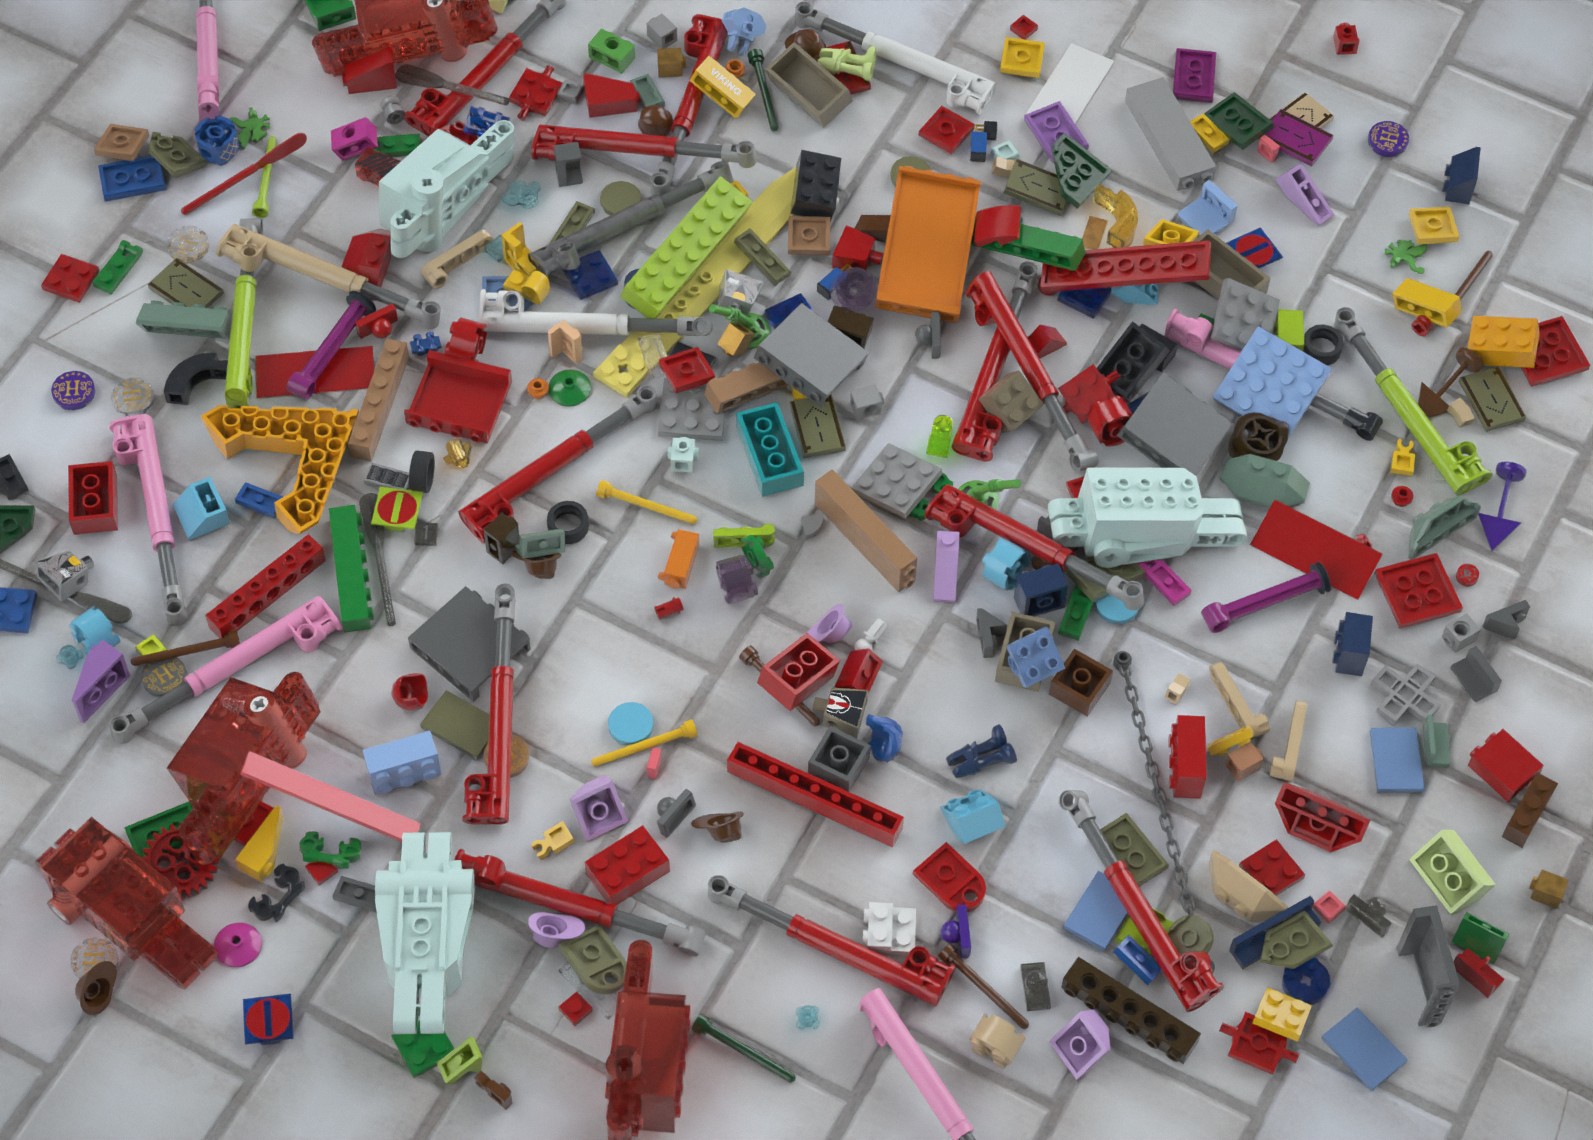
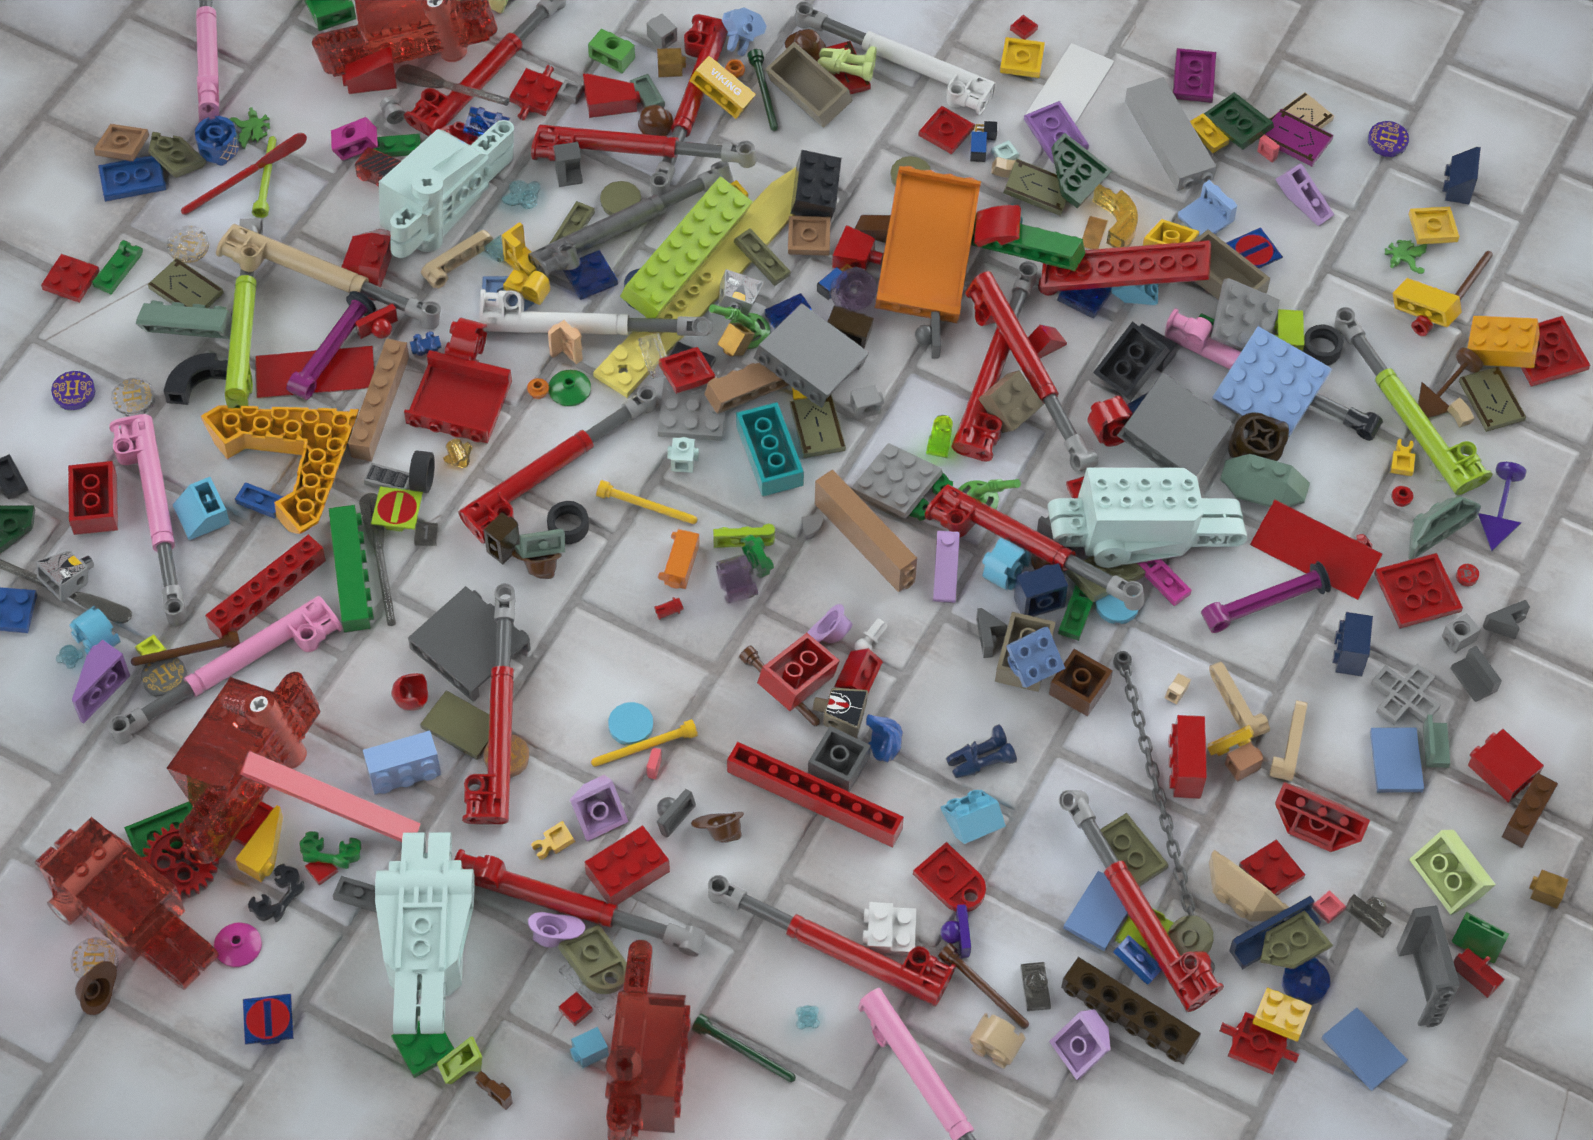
red plate [1058,364,1121,424] -> none
red brick [1333,22,1360,55] -> none
none -> medium azure brick [570,1027,609,1068]

